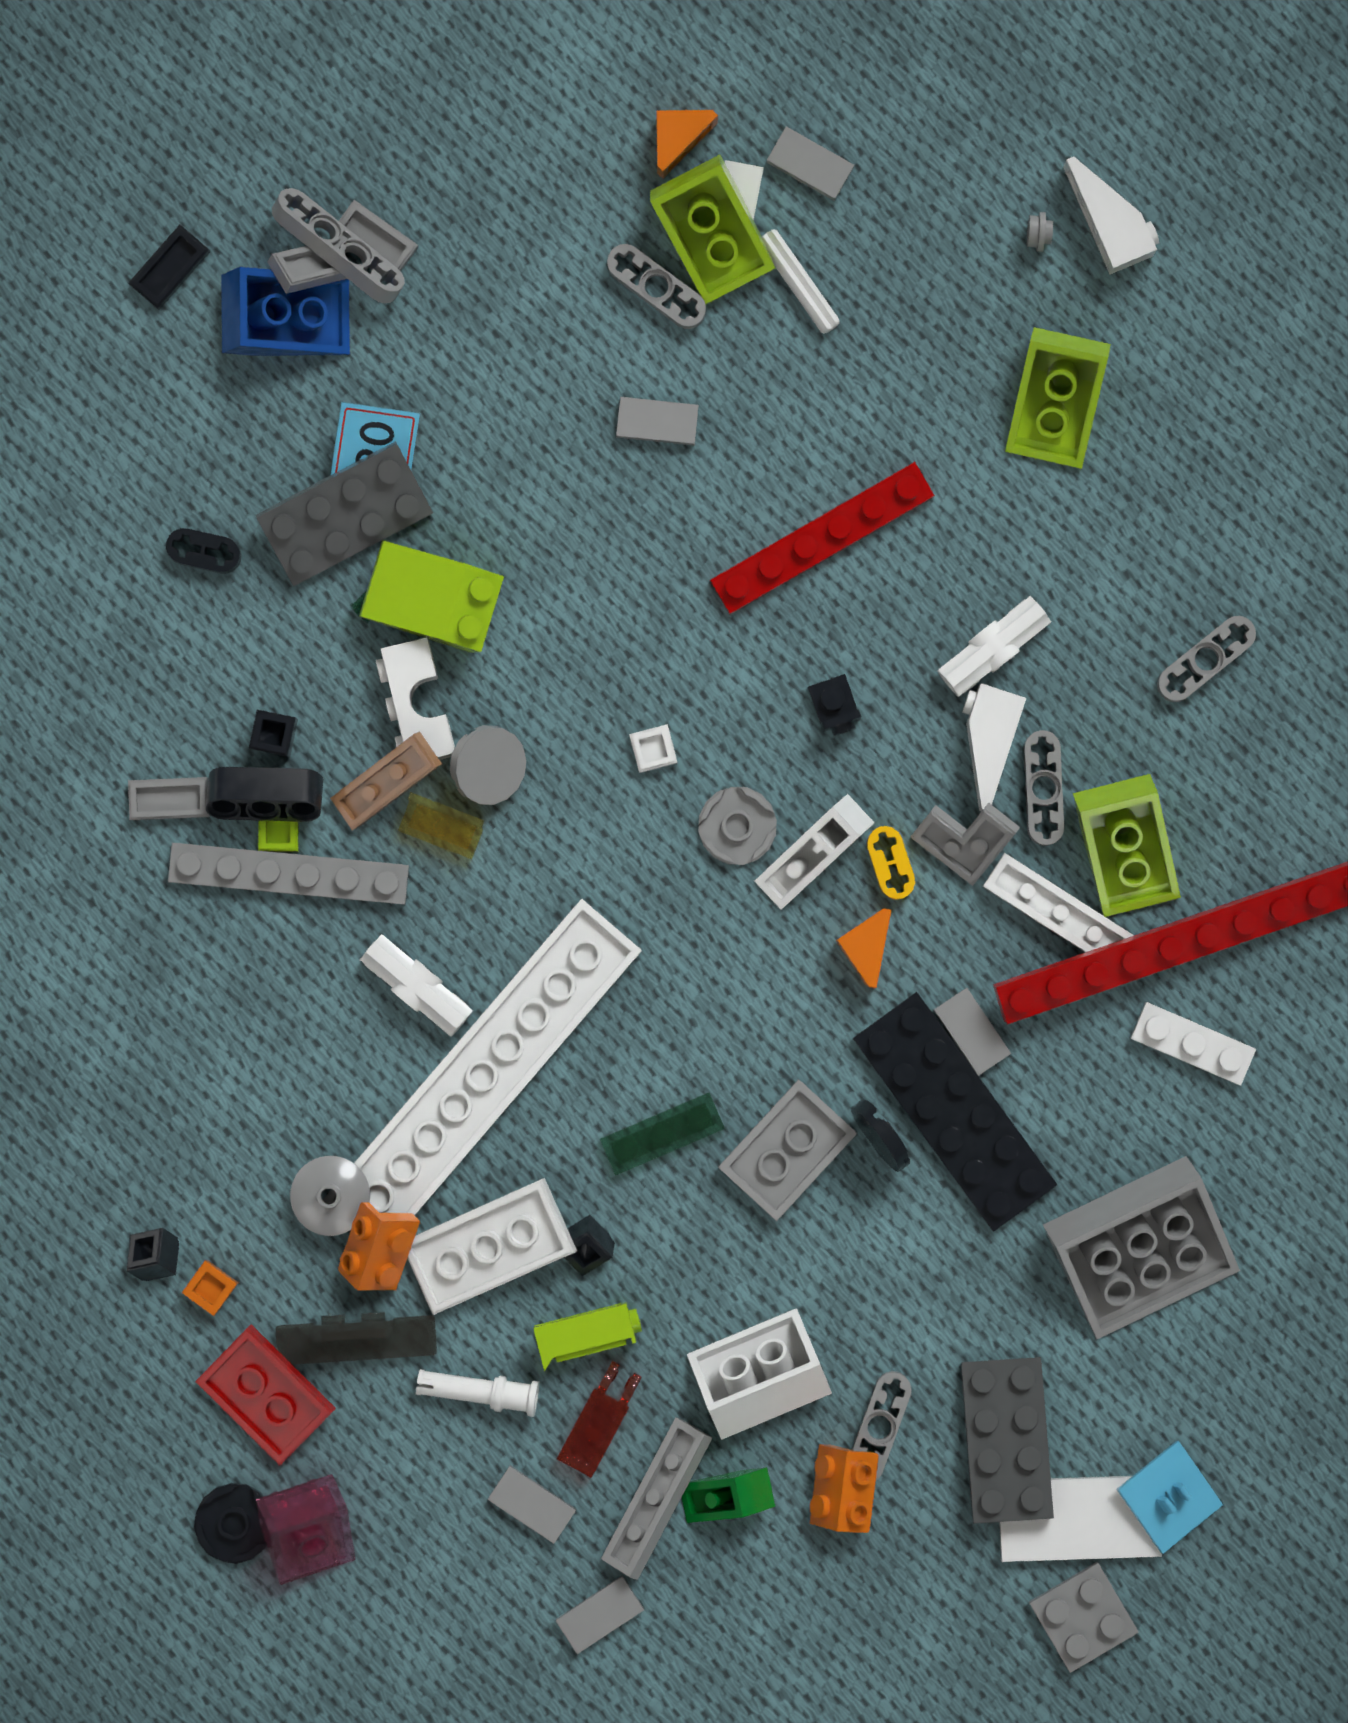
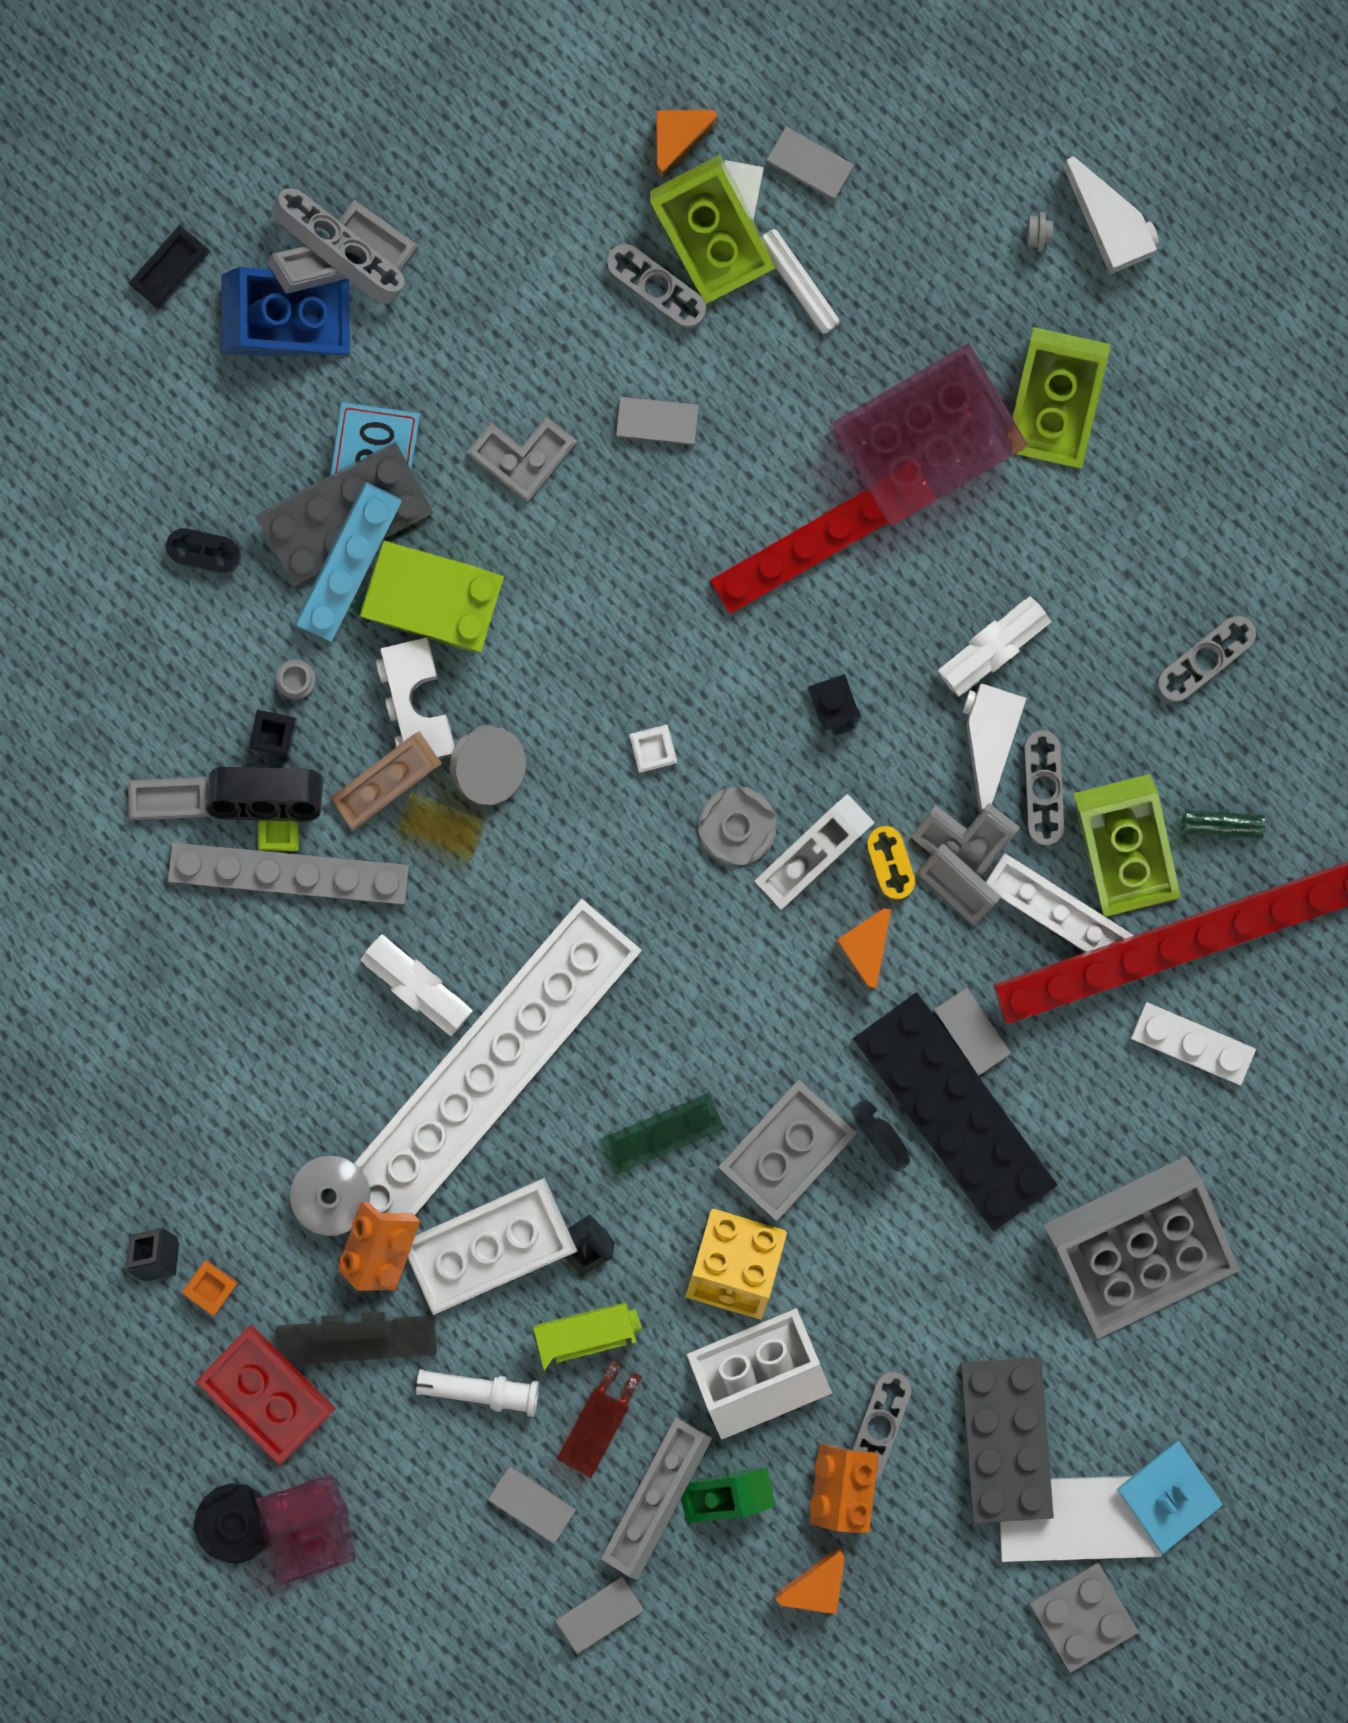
none -> light grey plate [276,660,316,699]
none -> medium azure plate [295,482,402,642]
none -> light grey tile [466,417,577,503]
none -> yellow bracket [685,1209,787,1320]
none -> orange slope [775,1547,845,1614]
none -> clear pink slope [828,343,1028,527]
none -> light grey tile [916,844,1001,926]
none -> clear green pin [1182,808,1265,840]

